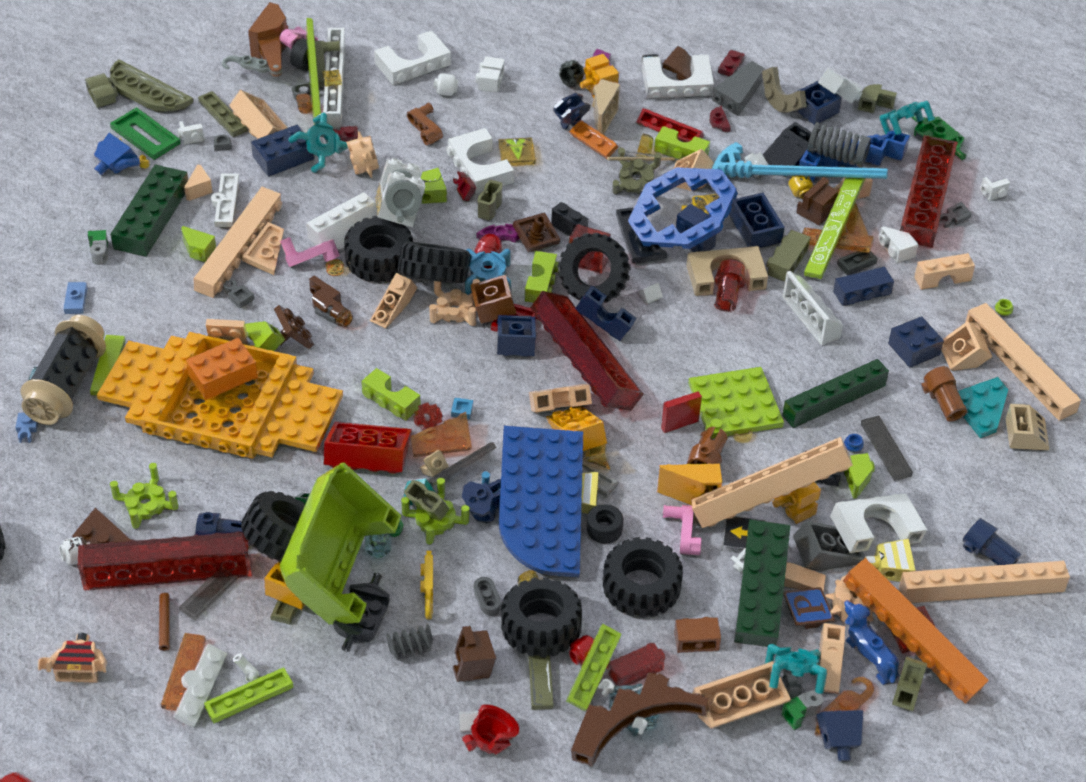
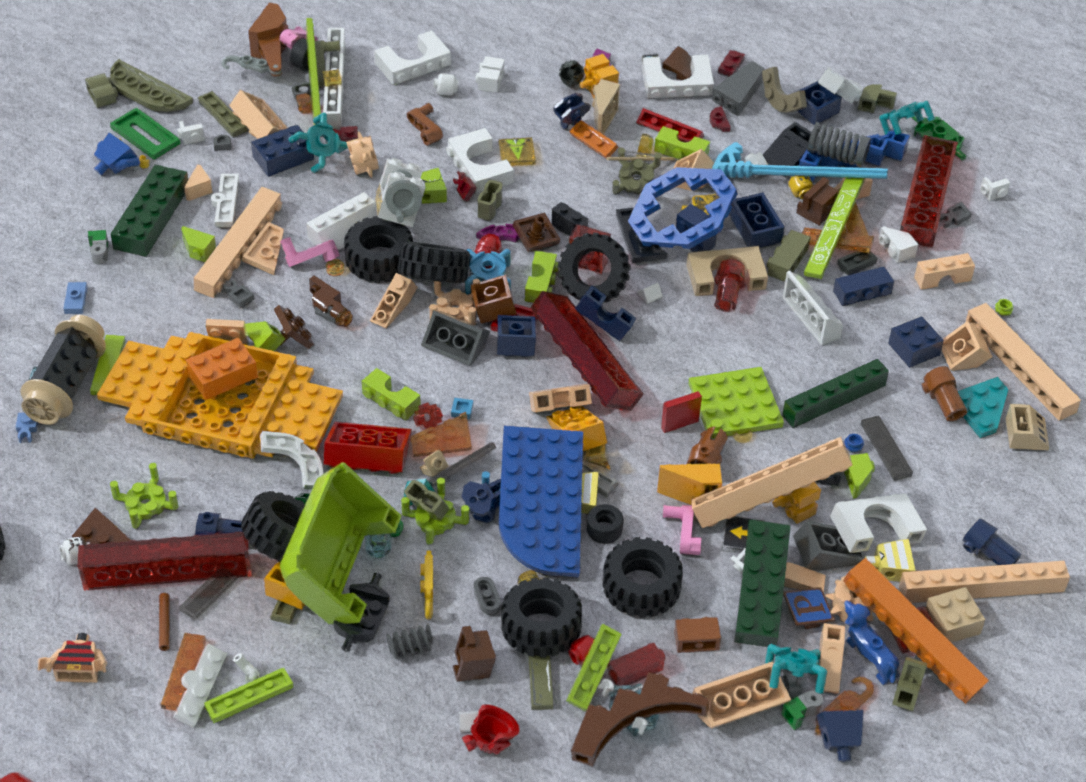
none -> white plate [260,431,323,490]
none -> dark grey slope [421,310,490,366]
none -> tan brick [924,587,985,643]

